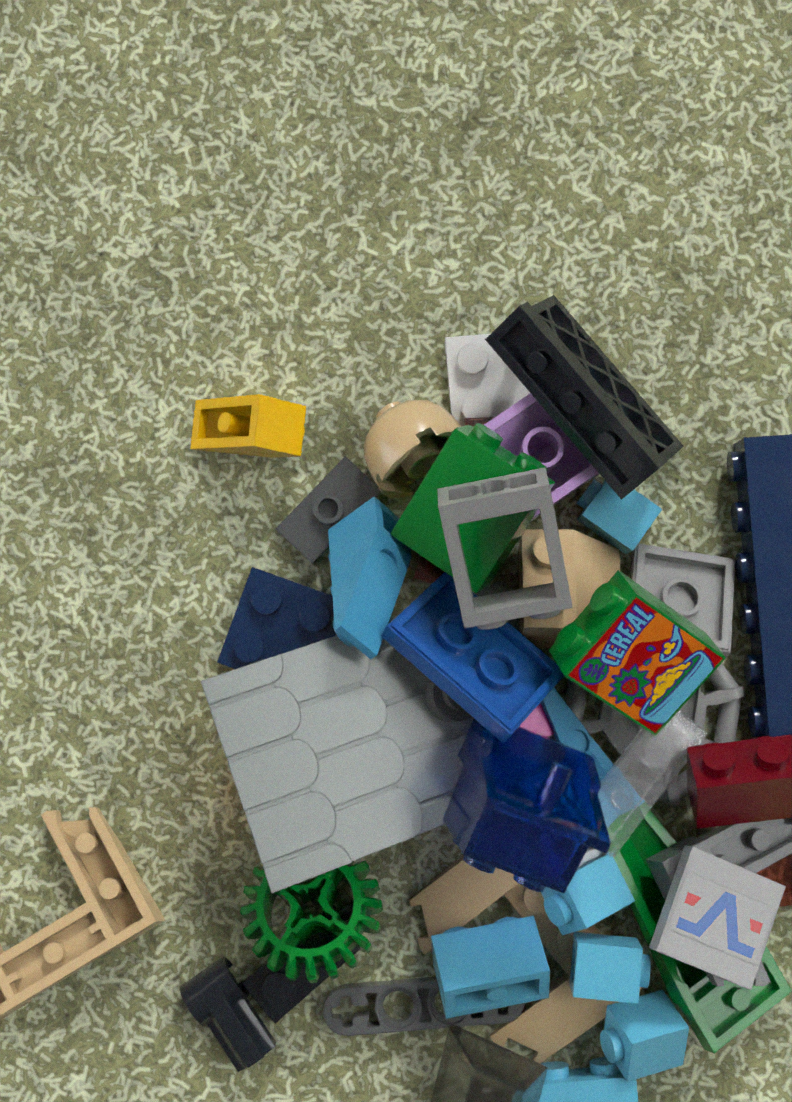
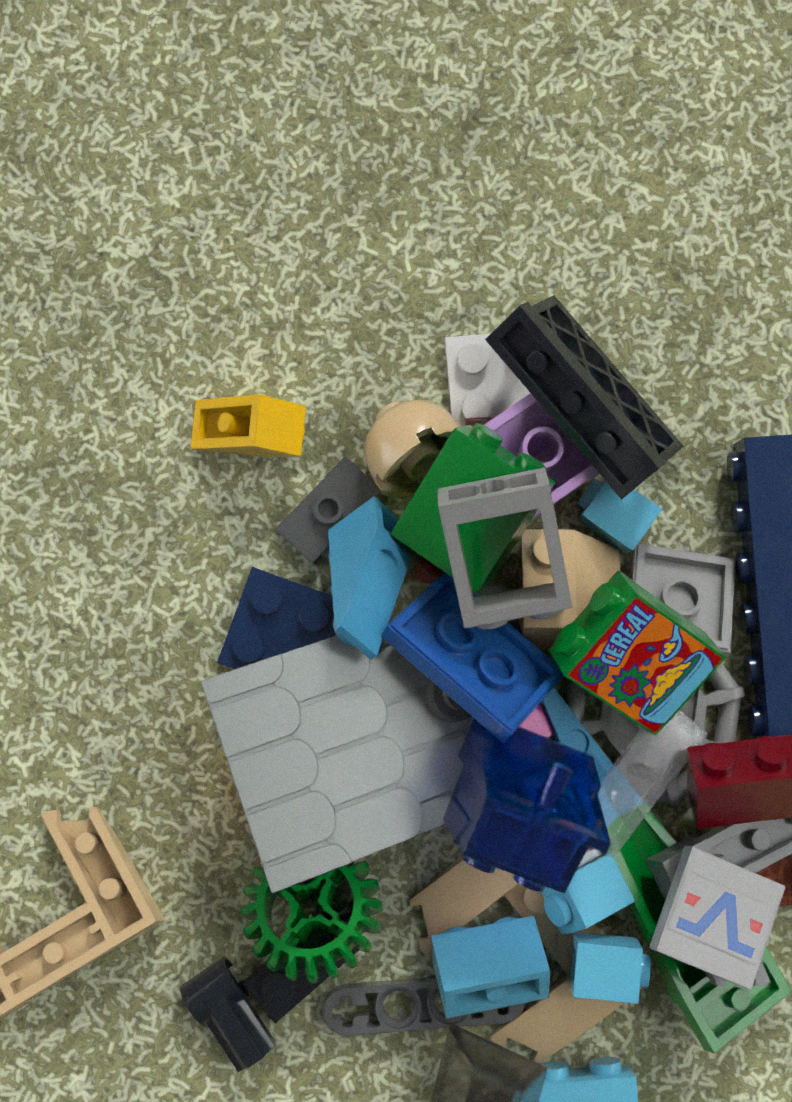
medium azure brick [600,990,689,1082] -> none

